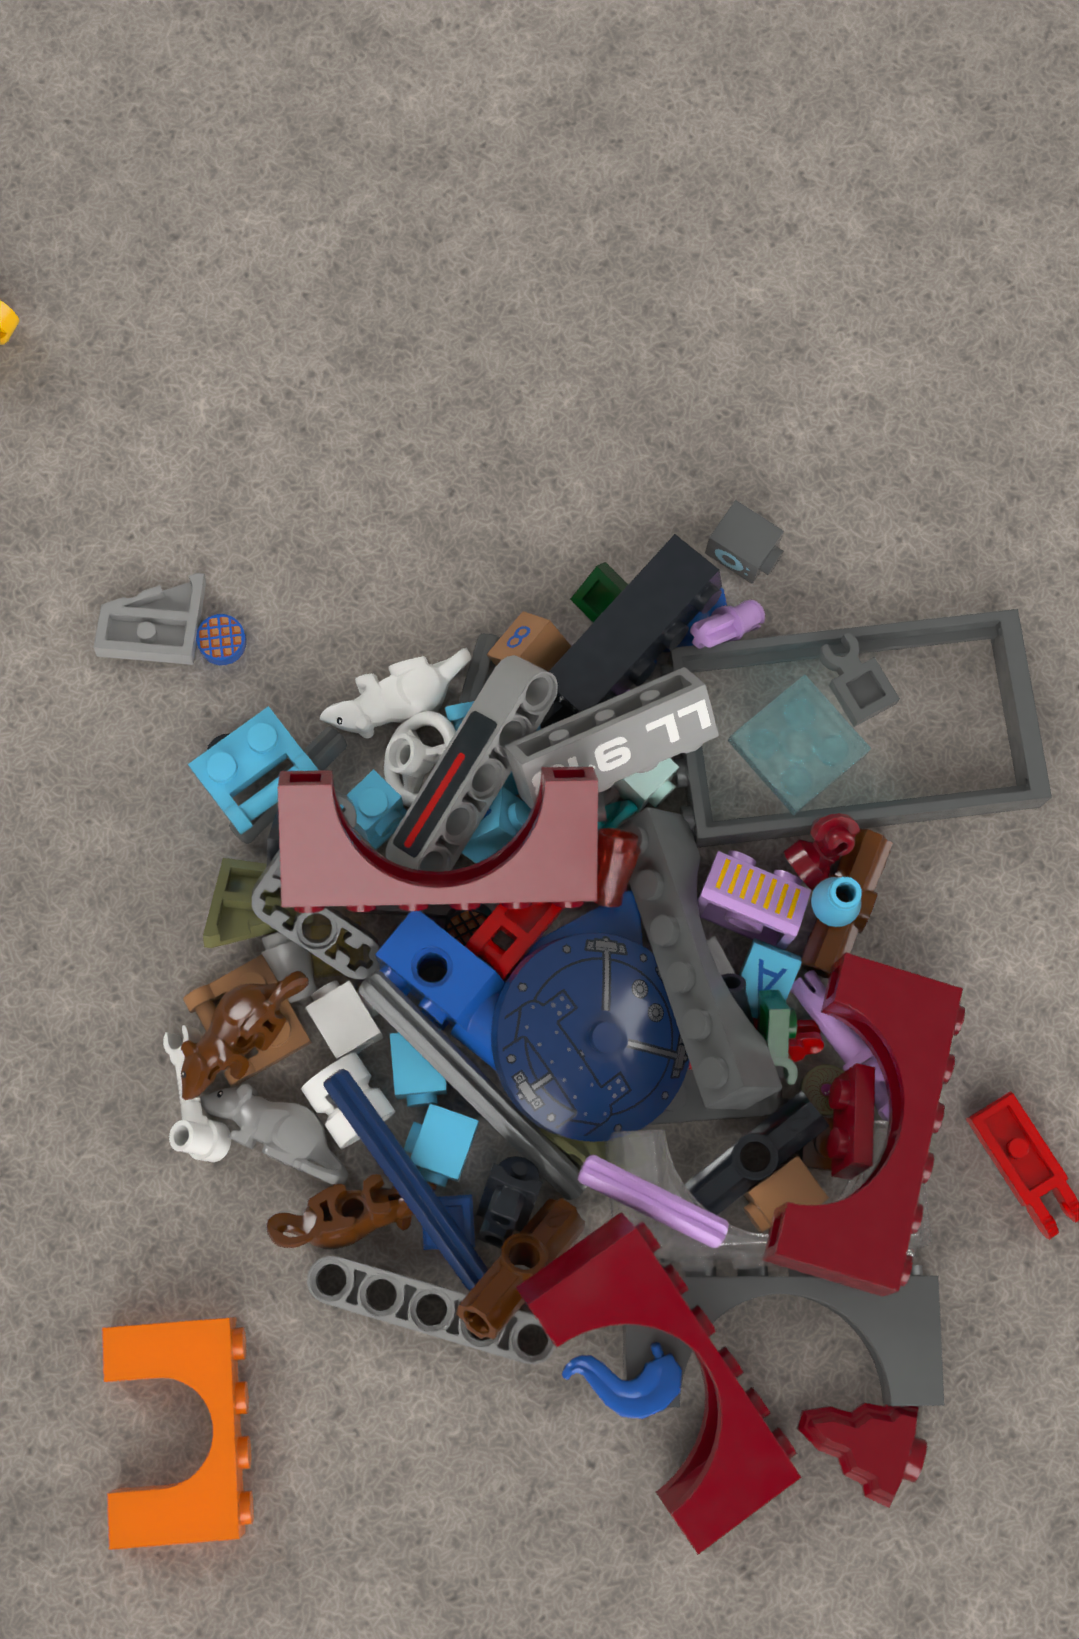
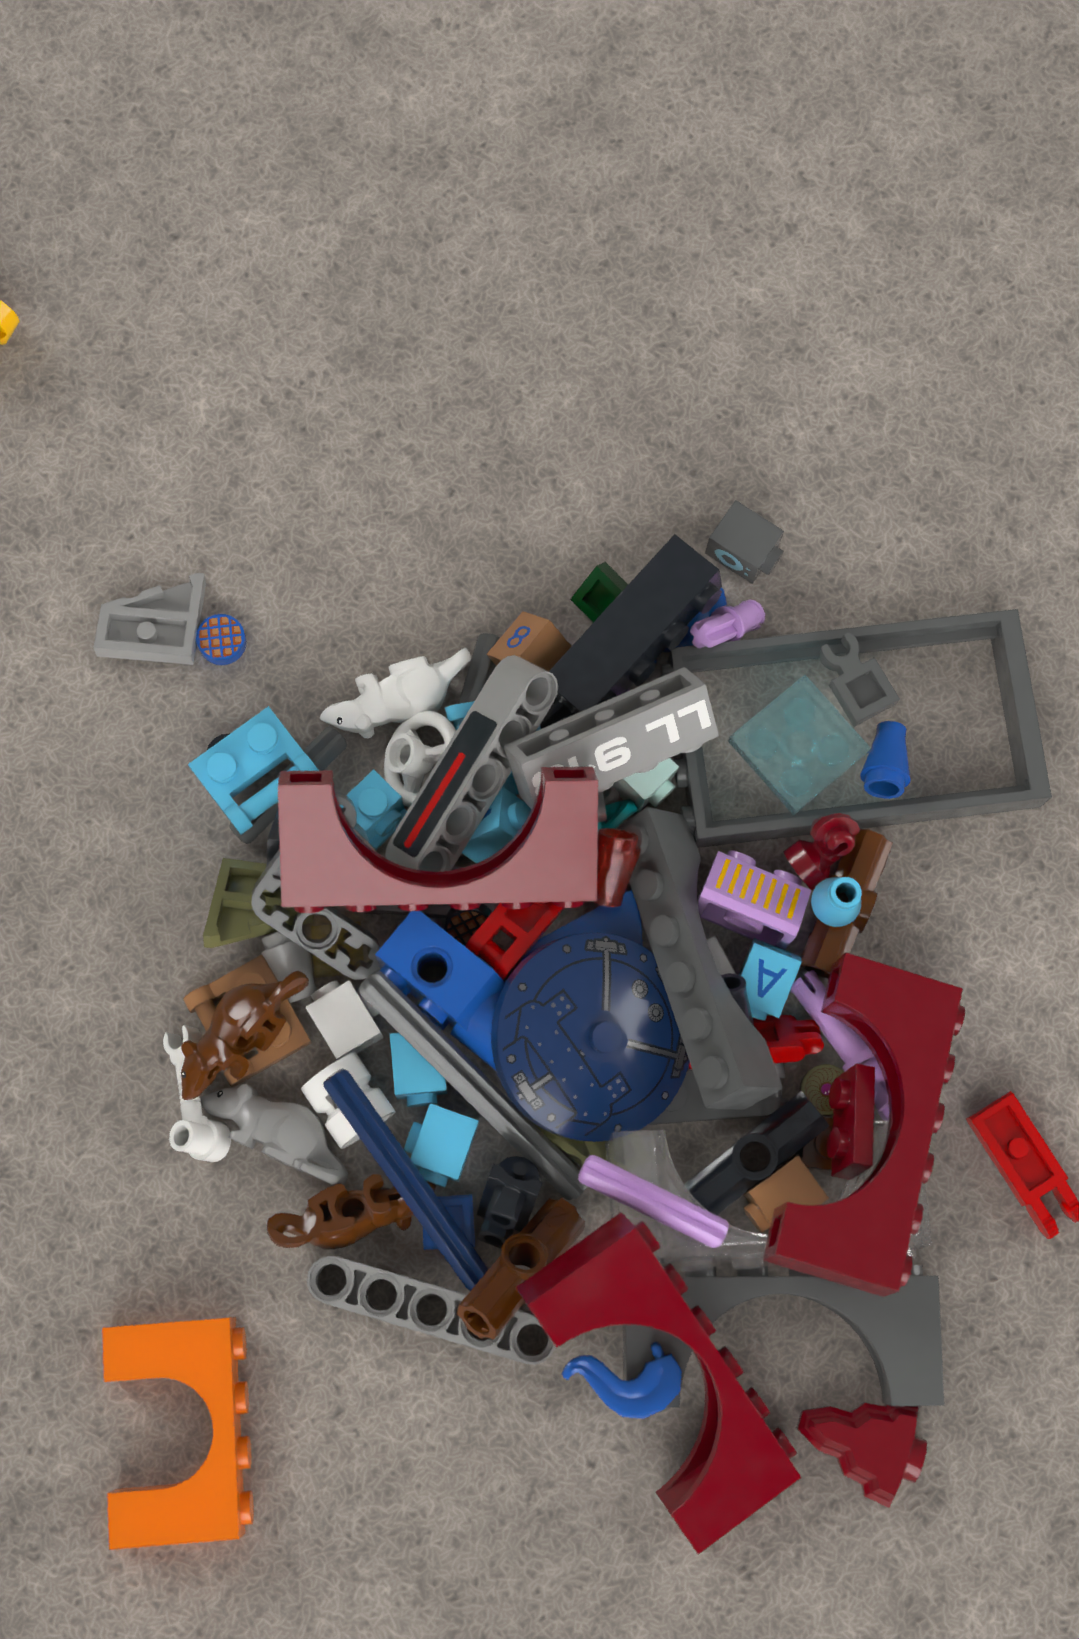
plate [757,990,798,1084] -> none
none -> blue cone [860,721,911,799]

